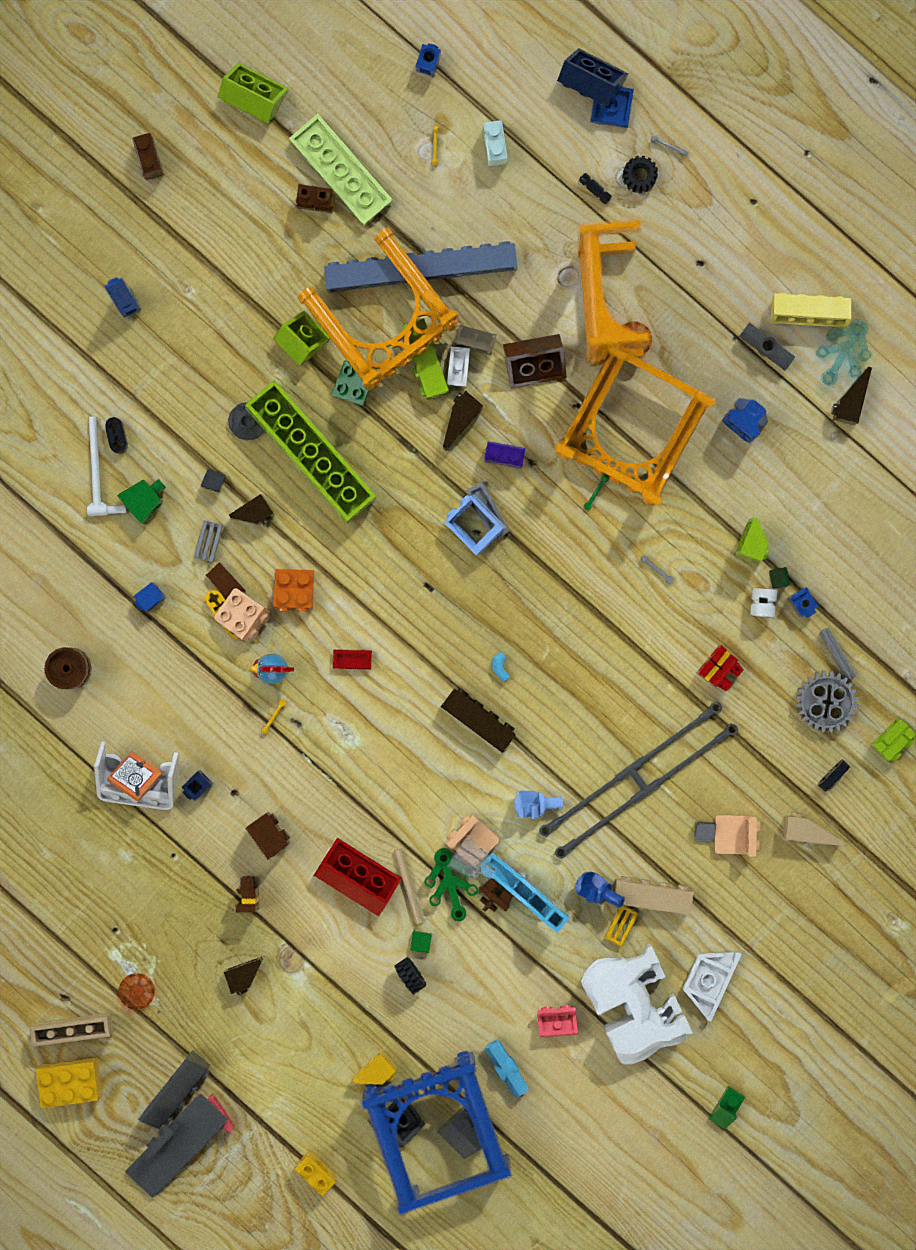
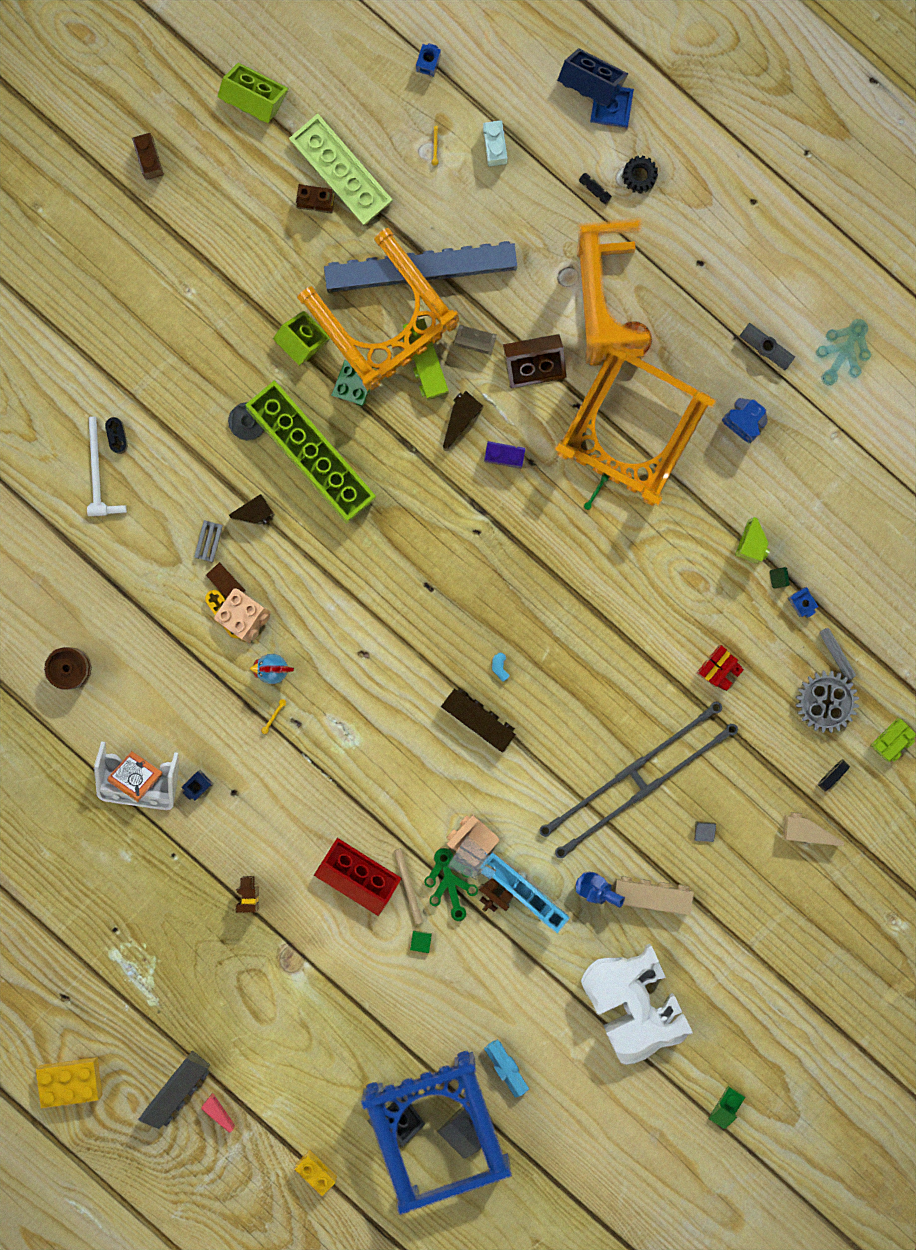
tan brick [30,1013,114,1047] -> none
blue slope [104,277,141,318] -> none
green torso [117,478,166,525] -> none
clear orange wheel [118,973,155,1010] -> none
dark grey bracket [125,1094,228,1198] -> none
blue brick [134,582,166,612] -> none
black slope [201,469,226,493] -> none
dark brown slope [224,956,263,995] -> none
reddish brown slope [246,812,290,860] -> none
orange plate [274,569,314,612] -> none
red tile [333,649,372,670] -> none
yellow slope [352,1051,397,1085] -> none
black tyre [394,957,427,995] -> none
light blue window [445,495,507,555] -> none
white plate [447,347,470,388] -> none
light grey tile [466,482,510,540] -> none
light blue piece [513,791,563,819] -> none
coral bracket [537,1005,578,1038] -> none
yellow tile [604,905,639,947] -> none
light grey hinge [641,556,674,584] -> none
light grey hinge [651,135,688,157] -> none
white wing [682,952,742,1022] -> none
light nougat bracket [714,815,760,856] -> none
white wheel [750,588,777,617] -> none
light yellow brick [771,292,851,328] -> none
dark brown slope [831,367,872,426] -> none

